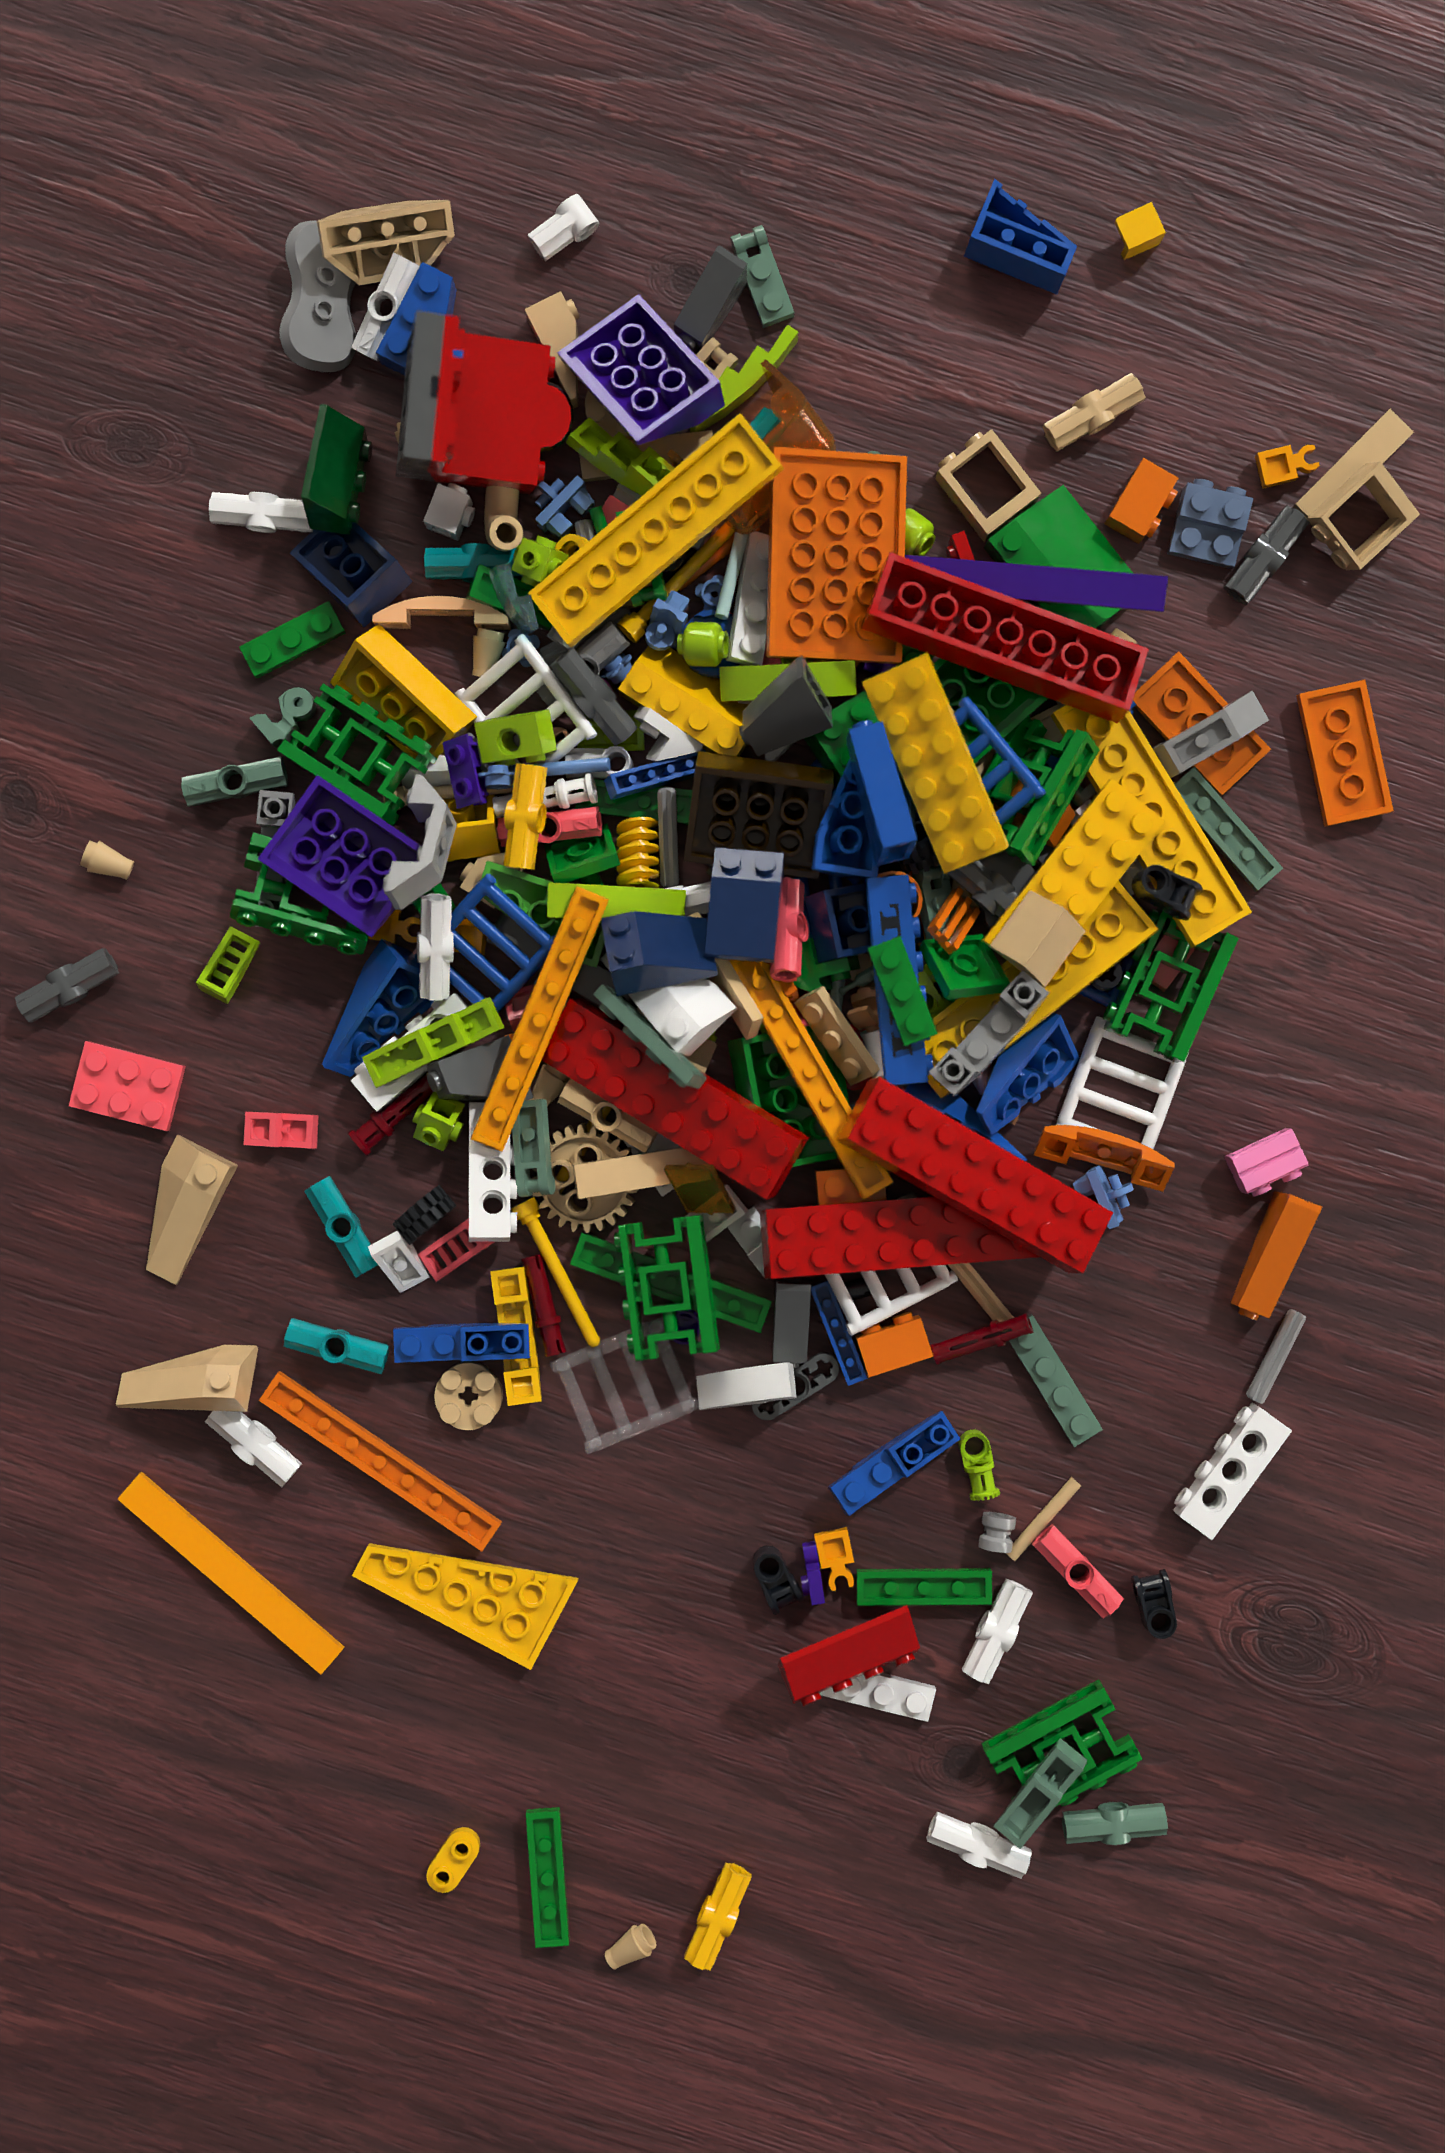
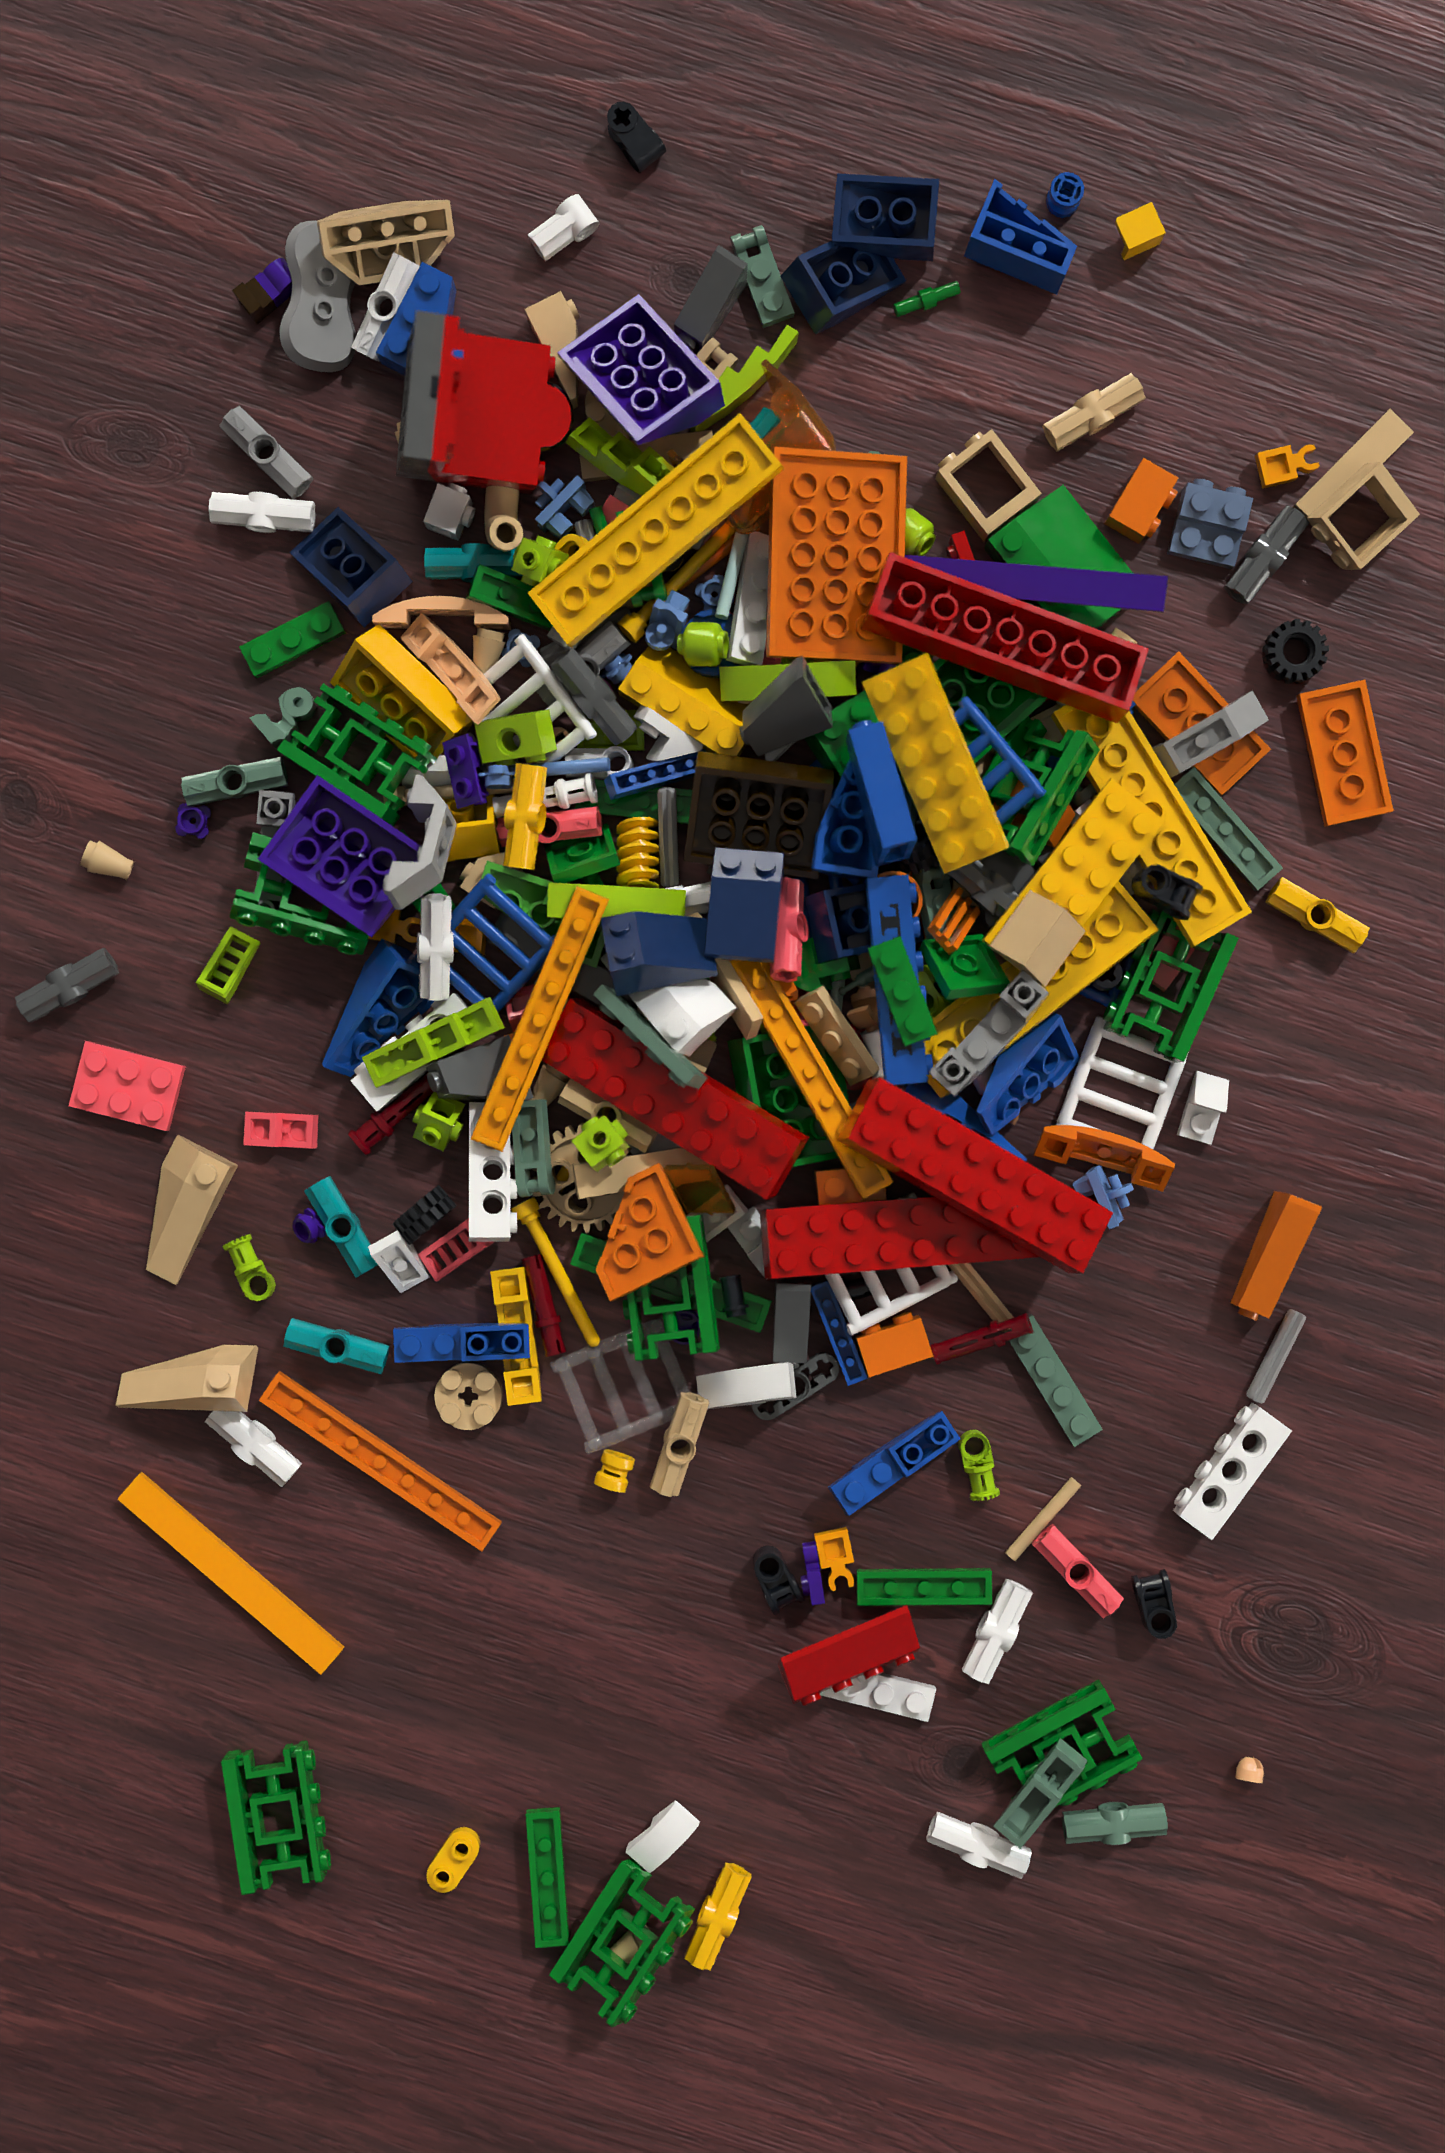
dark green slope [301,404,372,535] -> none
yellow wing [352,1543,579,1670] -> none
clear light blue slope [489,563,539,635] -> none
light grey wheel [978,1512,1016,1553] -> none
bright pink brick [1225,1128,1309,1197] -> none
none -> dark purple plate [175,803,211,839]
none -> light grey piece [219,406,313,499]
none -> green fence [221,1740,331,1895]
none -> lime connector [223,1234,276,1301]
none -> leg [232,258,292,325]
none -> dark purple plate [292,1208,326,1244]
none -> light nougat slope [400,613,501,725]
none -> green fence [549,1858,695,2028]
none -> lime brick [571,1115,629,1172]
none -> yellow wheel [594,1449,635,1493]
none -> orange plate [596,1163,705,1302]
none -> black piece [607,102,666,173]
none -> white slope [626,1800,700,1873]
none -> tan piece [650,1392,709,1497]
none -> black pin [719,1274,749,1318]
none -> dark blue slope [780,241,907,335]
none -> dark blue slope [832,173,939,261]
none -> green bar [893,280,961,317]
none -> blue wheel [1046,172,1084,218]
none -> white slope [1177,1071,1229,1145]
none -> light nougat hinge [1235,1757,1264,1783]
none -> black tyre [1262,619,1329,684]
none -> yellow piece [1265,877,1370,953]

